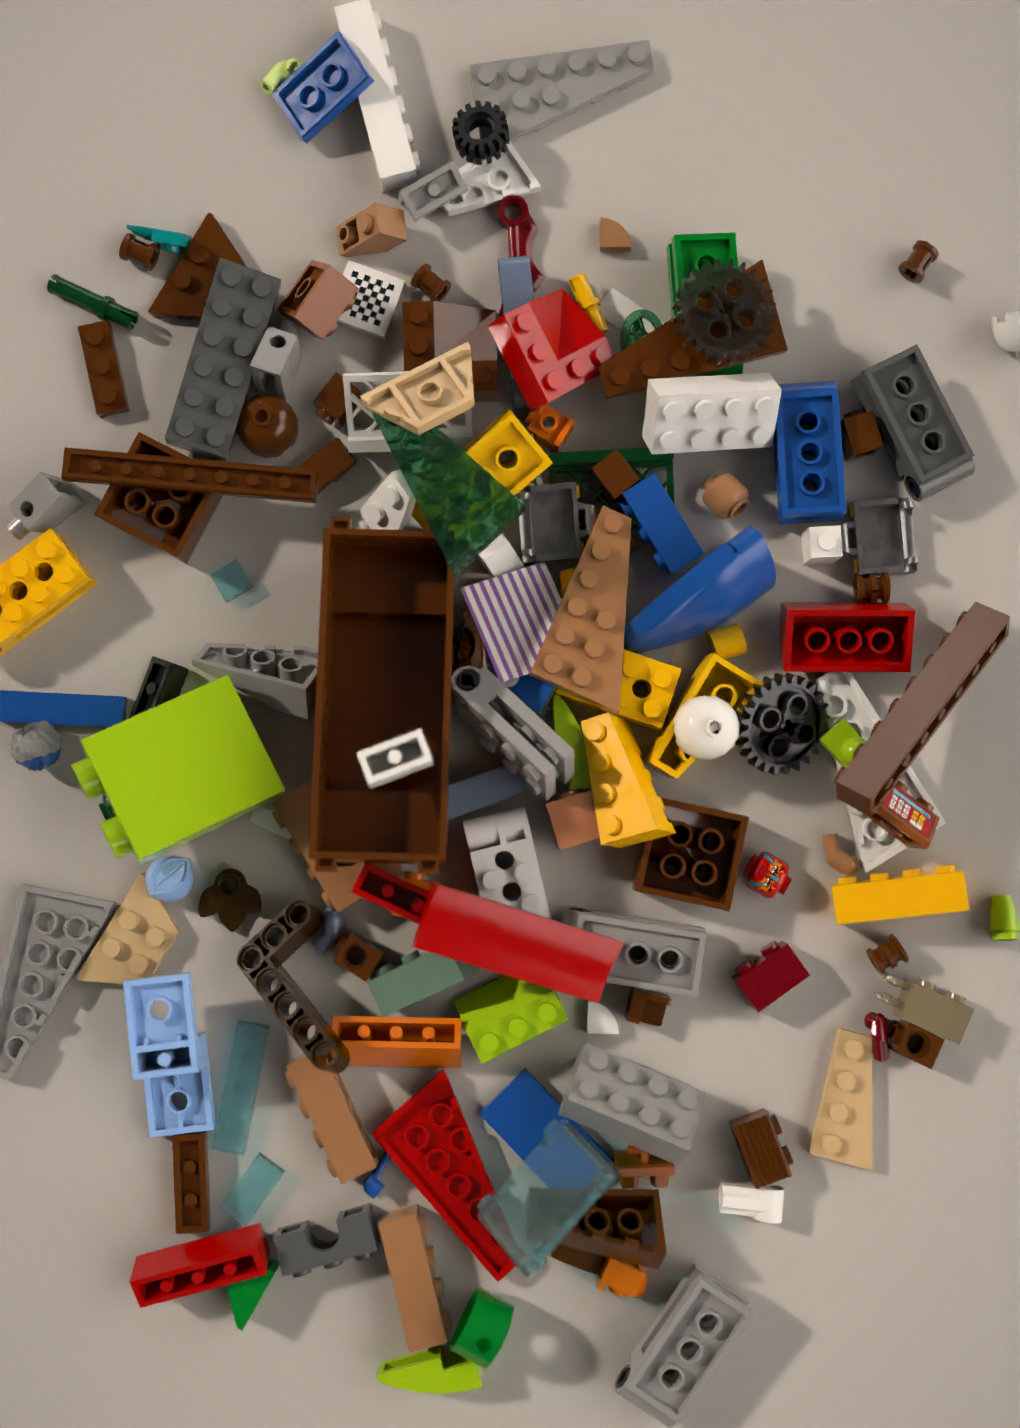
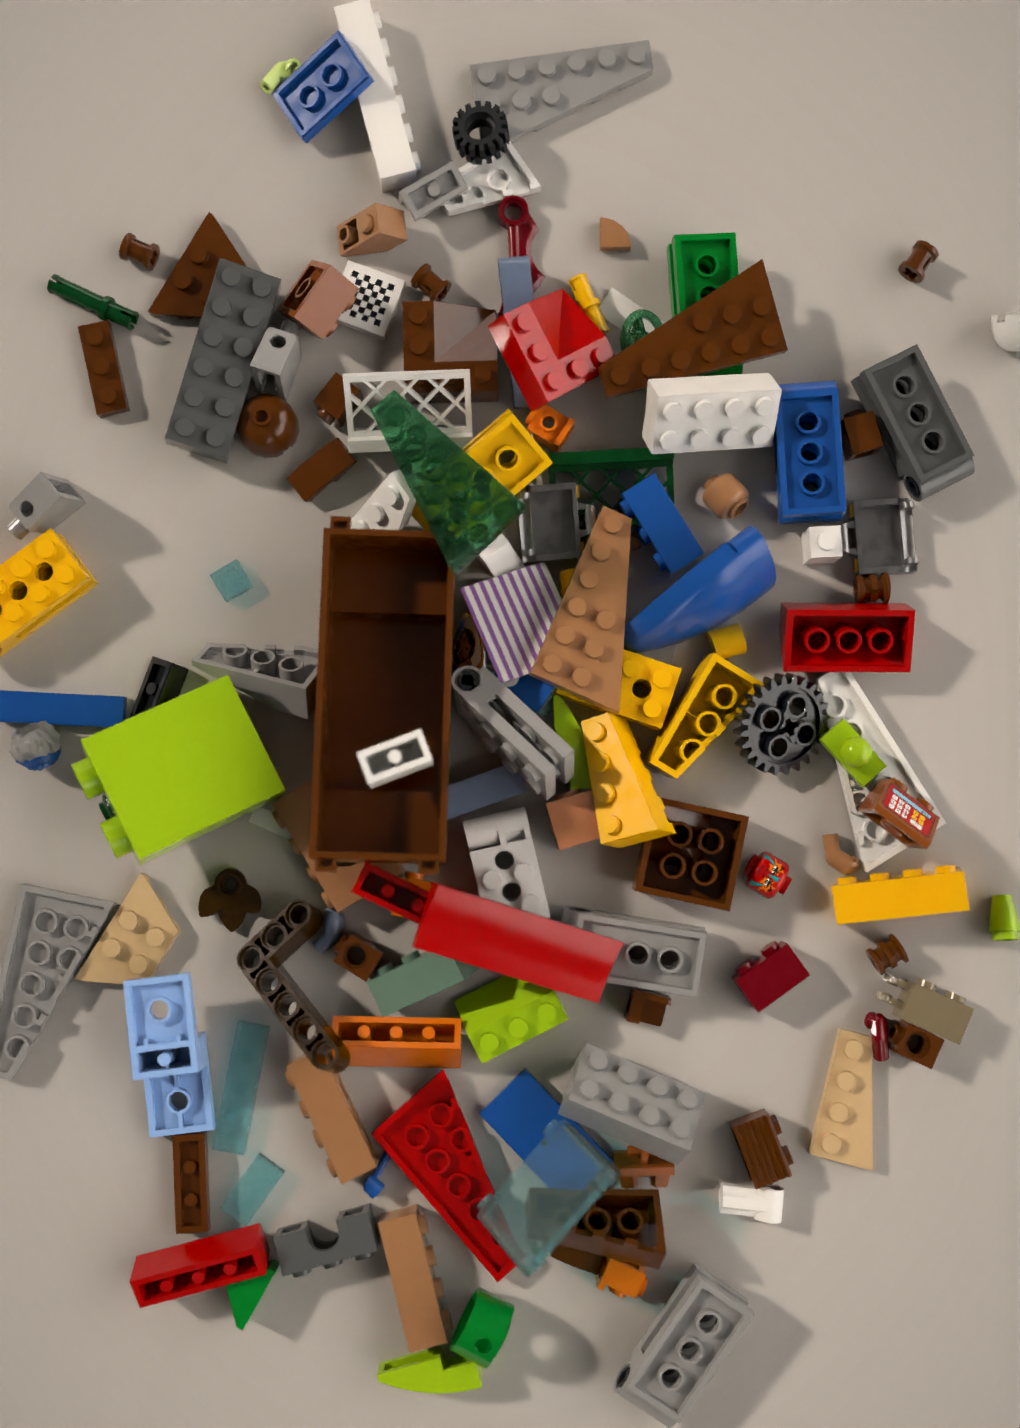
reddish brown tile [61,447,320,504] -> none
reddish brown slope [94,432,223,564] -> none
teal plate [126,225,191,253] -> none
light blue hat [145,855,194,902] -> none
tan wing [360,342,475,435] -> none
white tile [586,1000,619,1034] -> none
reddish brown panel [590,450,640,500] -> none
clear smoke gear [671,259,777,366] -> none
white cylinder [673,696,739,760] -> none
reddish brown brick [834,601,1010,817] -> none

